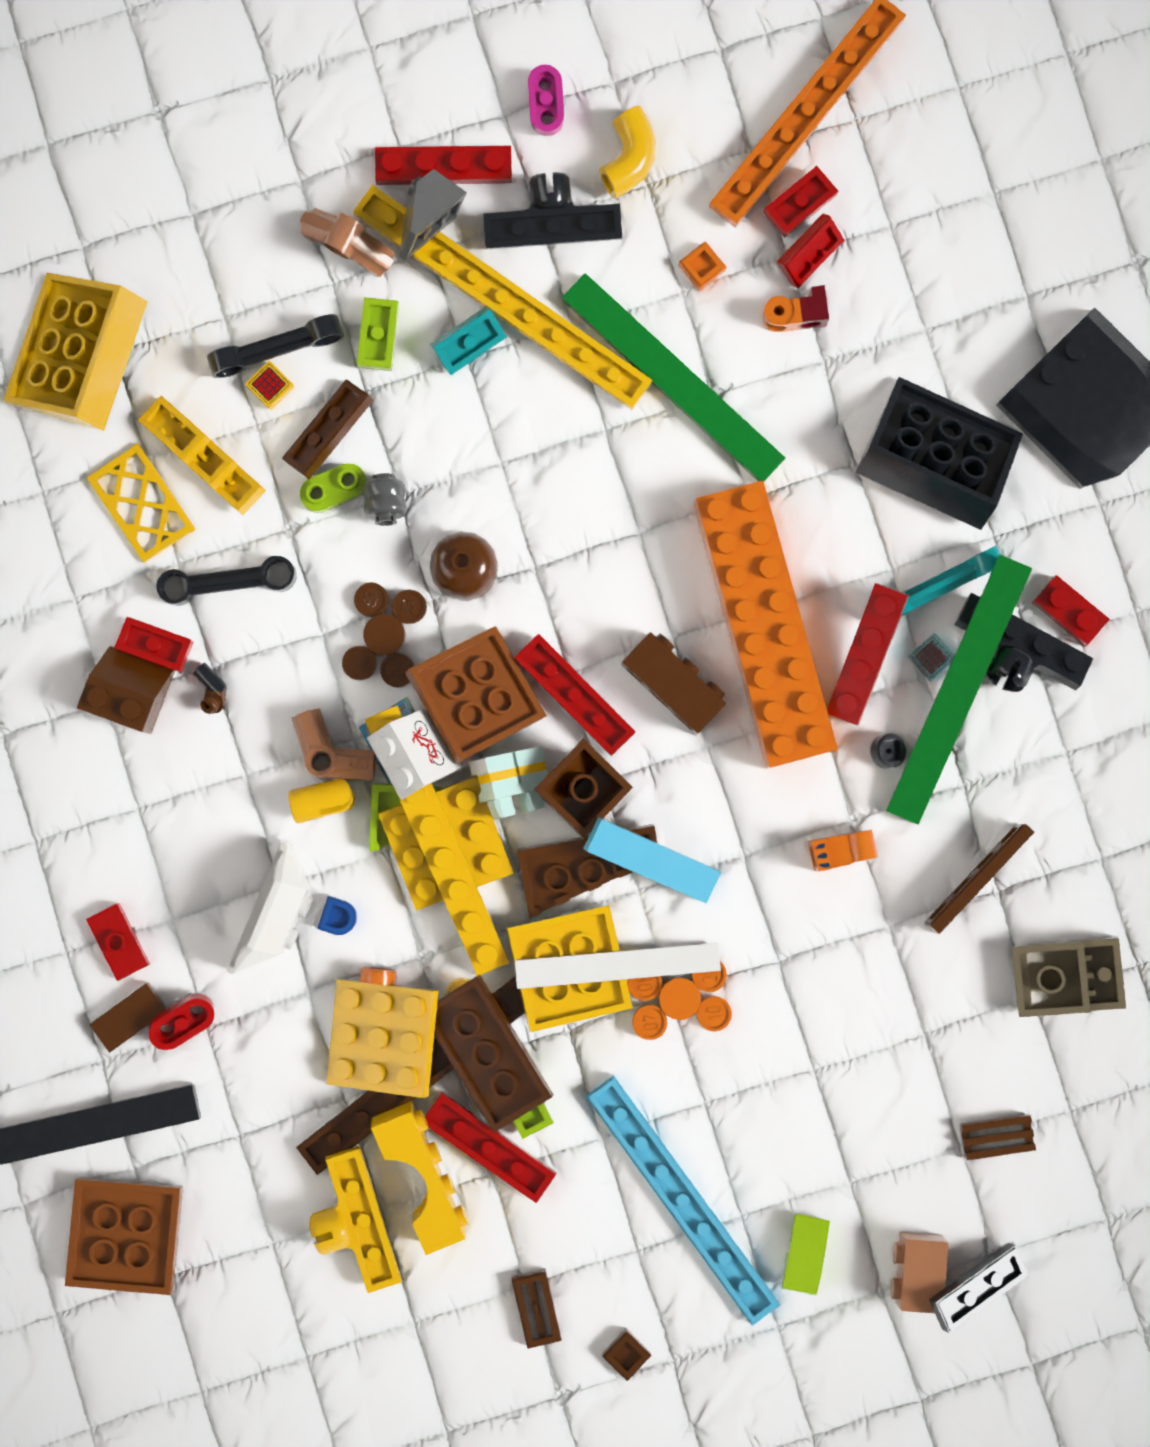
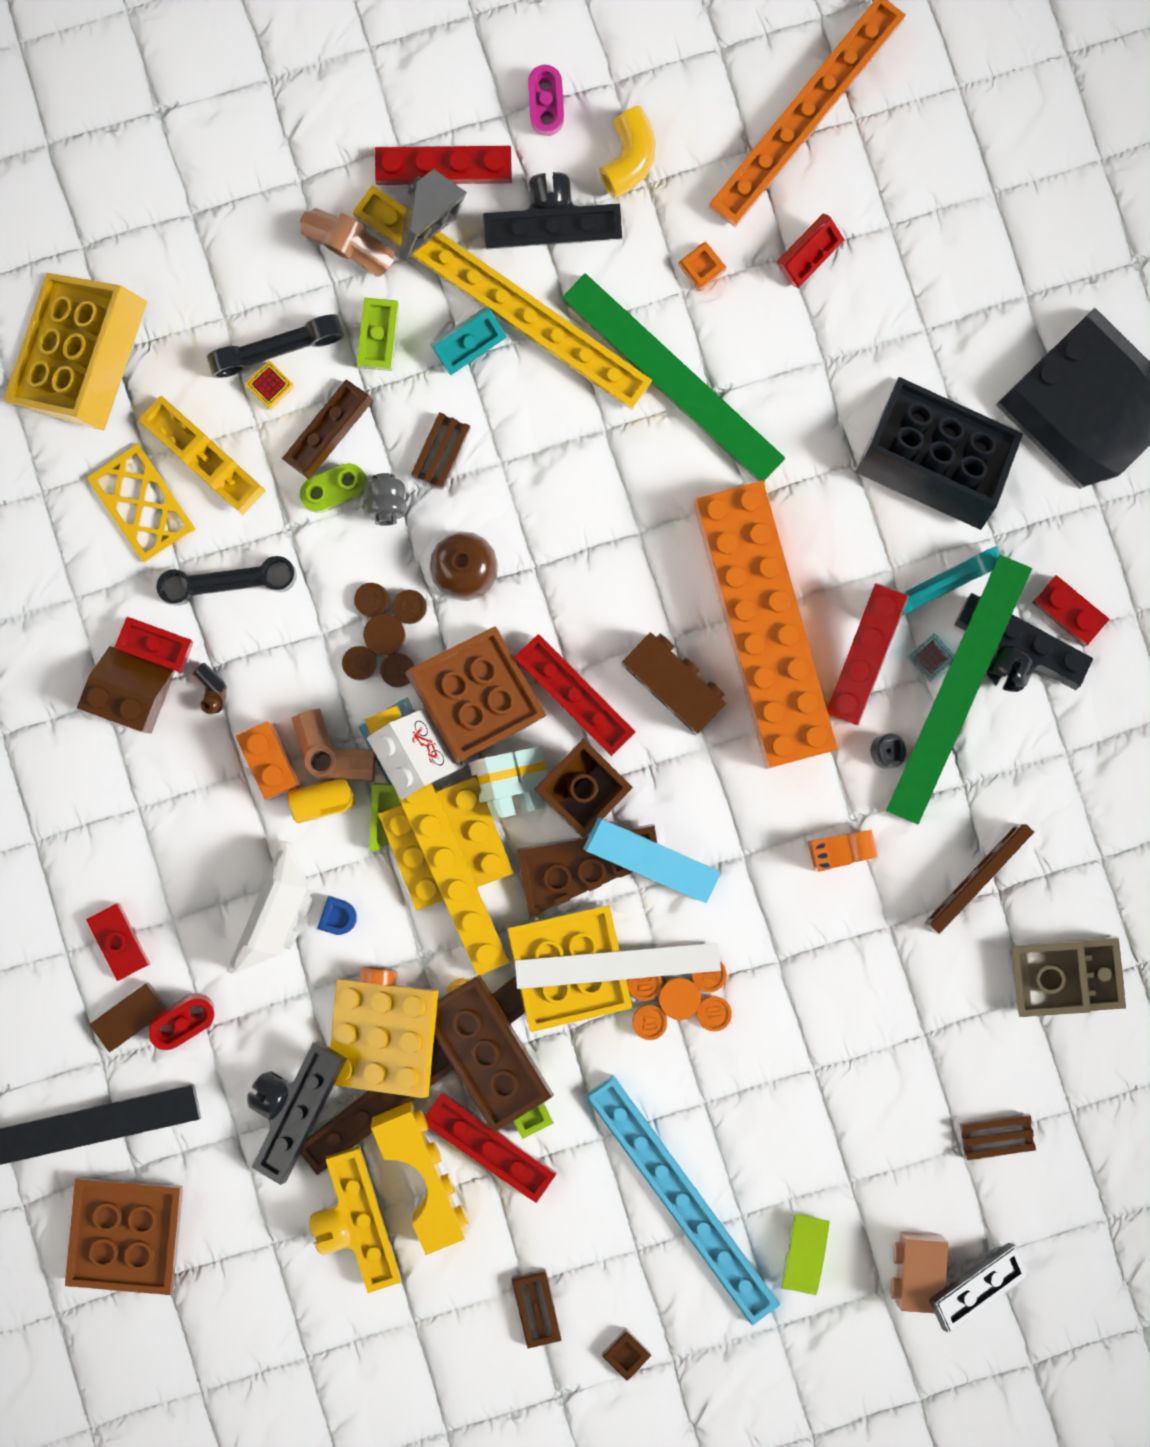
leg [762,285,829,332] -> none
red plate [763,166,839,238] -> none
none -> orange brick [236,721,302,800]
none -> black plate [246,1041,347,1185]
none -> reddish brown tile [411,412,471,489]

